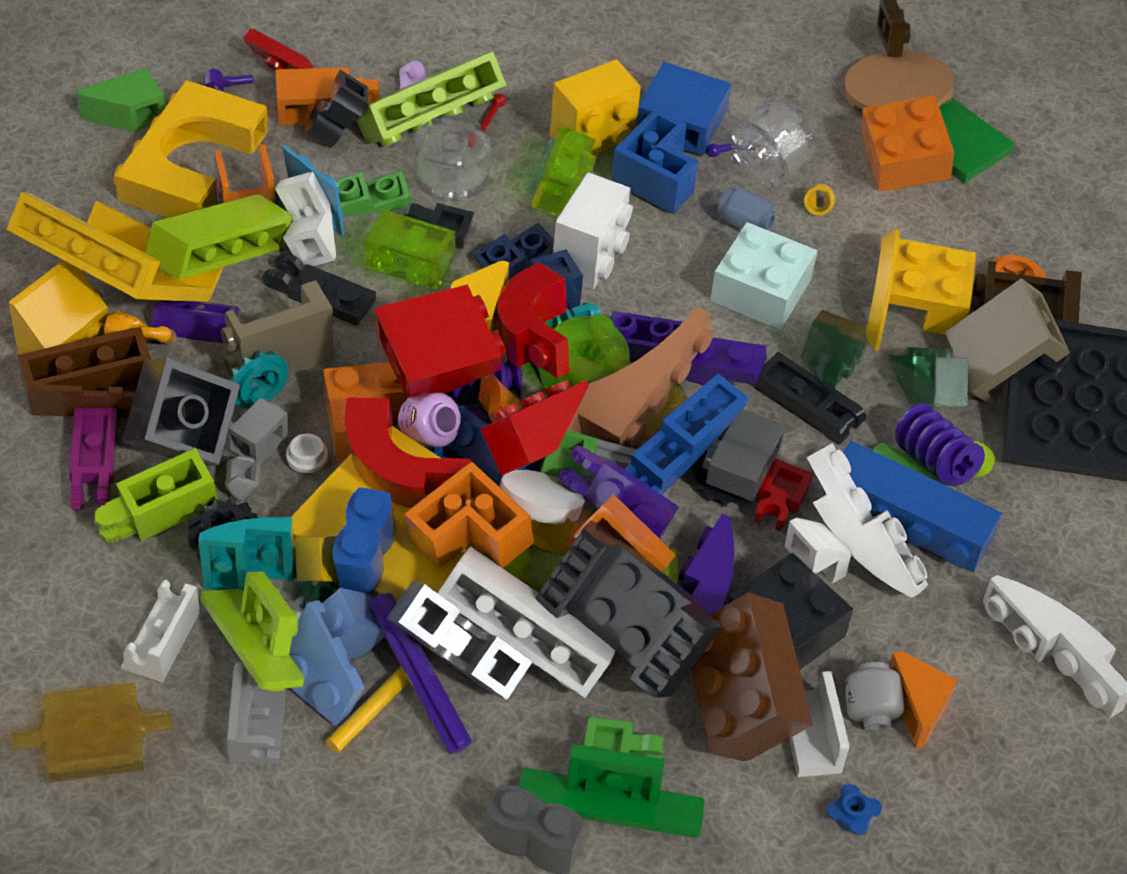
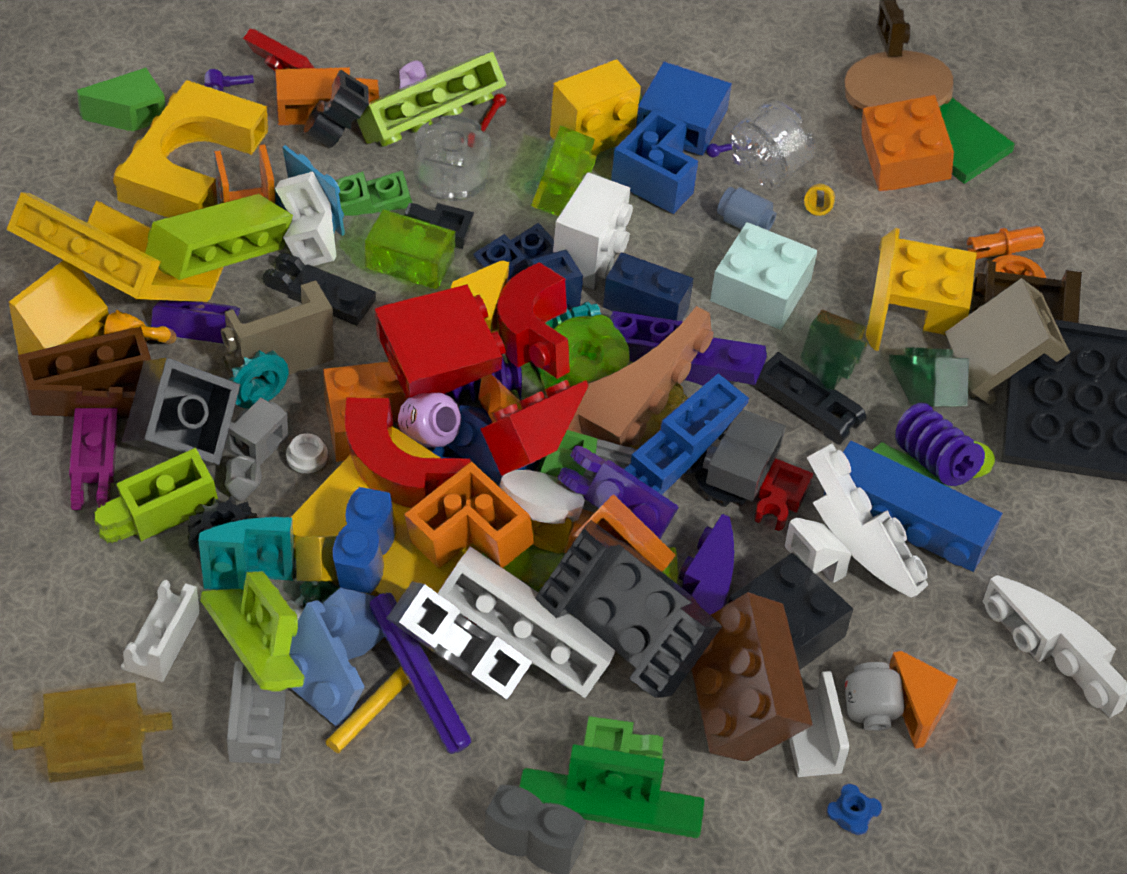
none -> dark blue brick [603,252,694,321]
none -> orange axle [967,226,1045,260]

